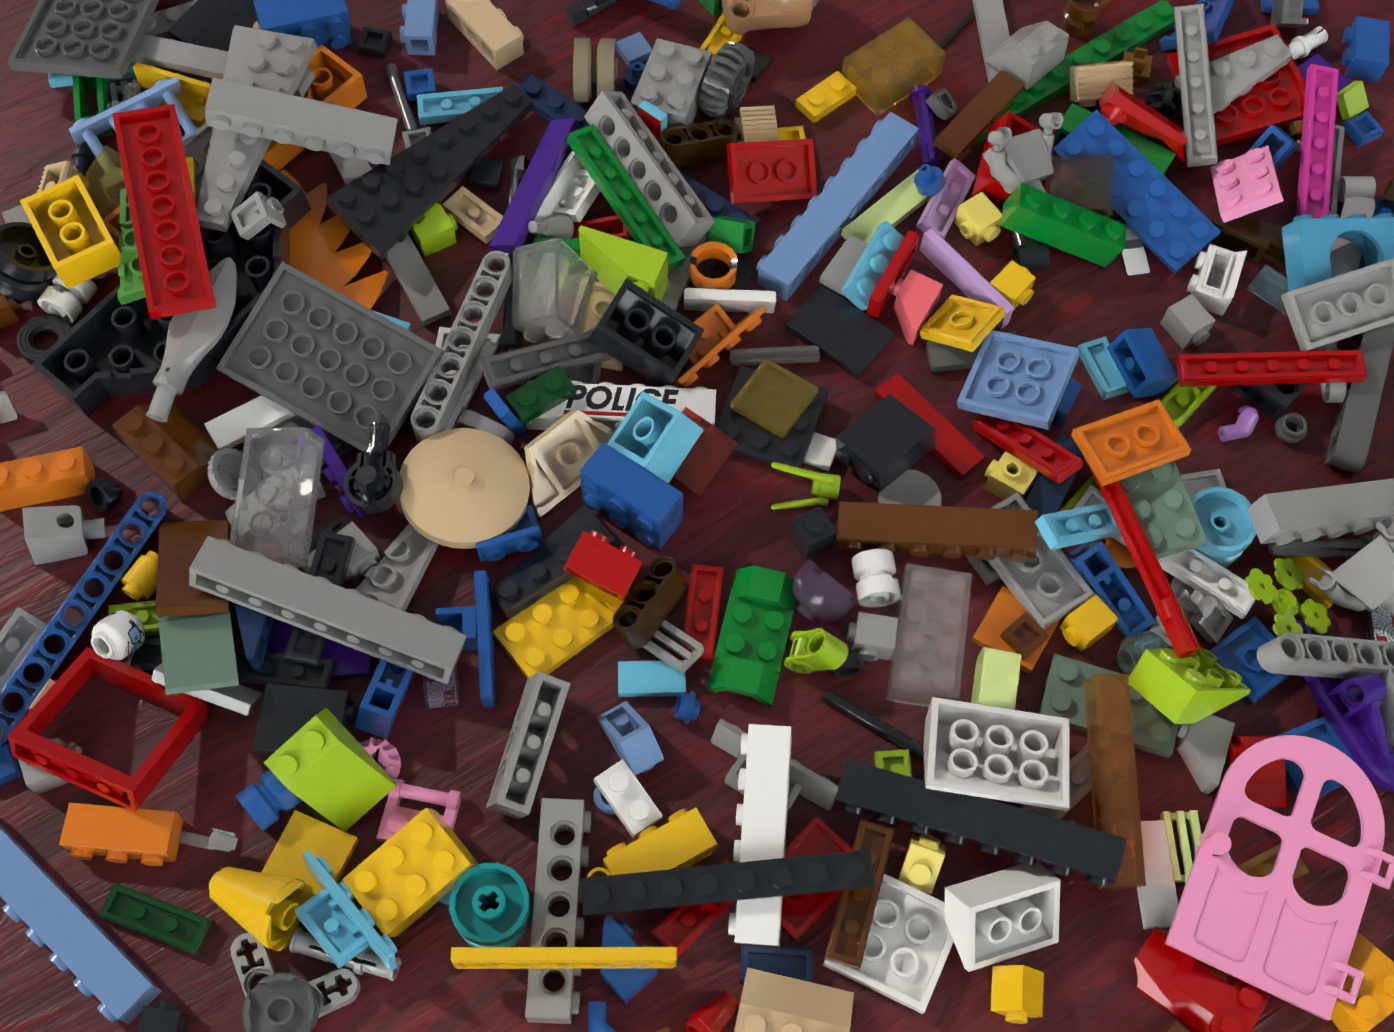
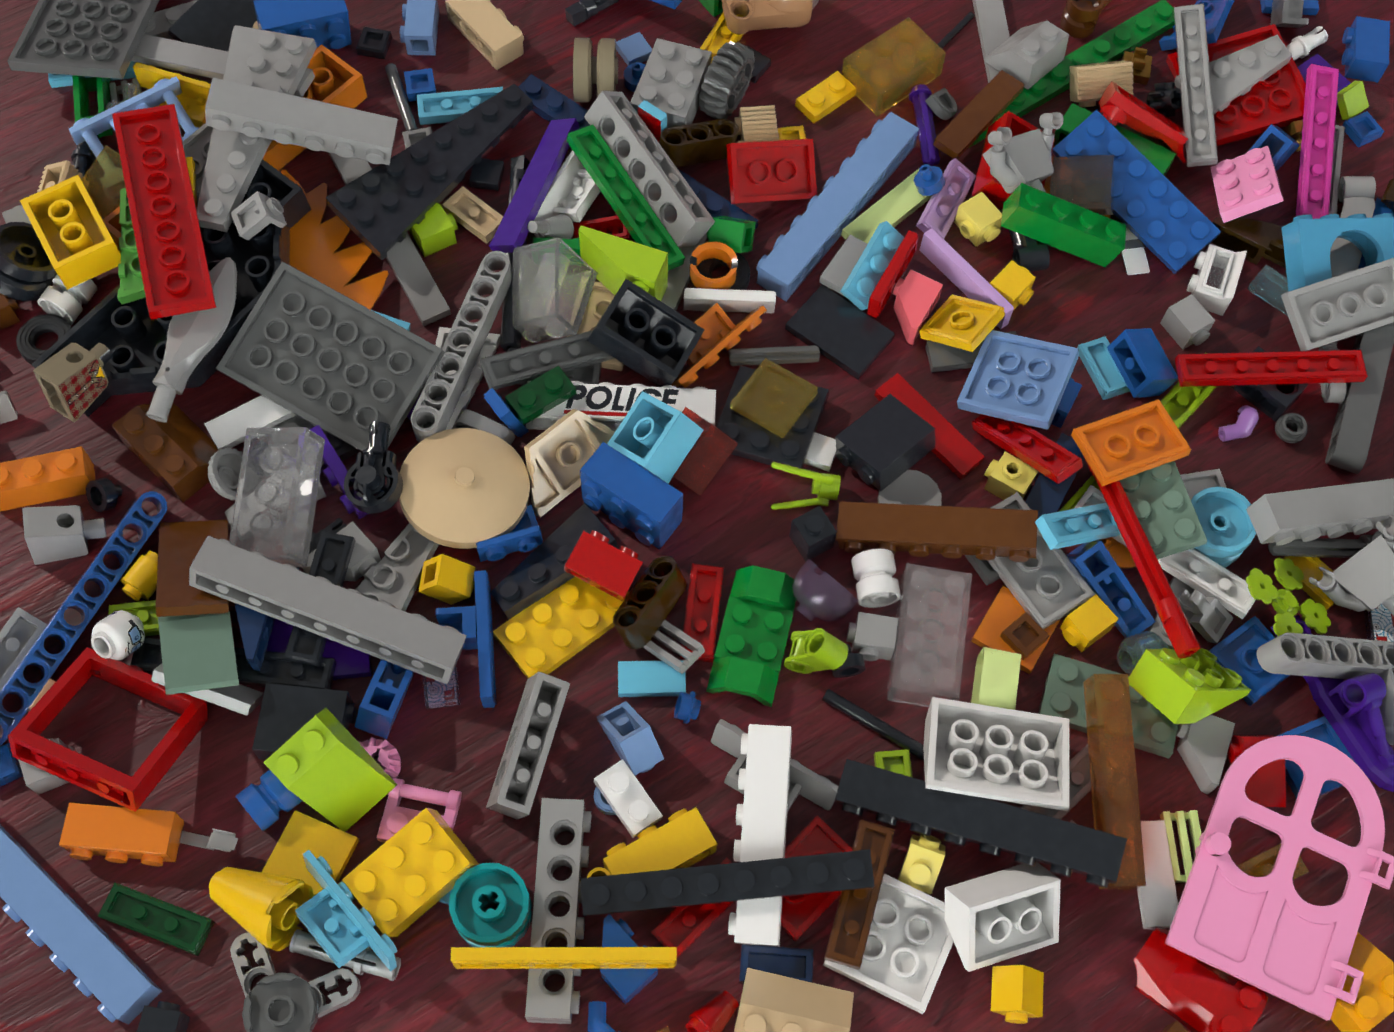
none -> dark tan torso [33,343,113,423]
none -> yellow brick [418,554,475,605]

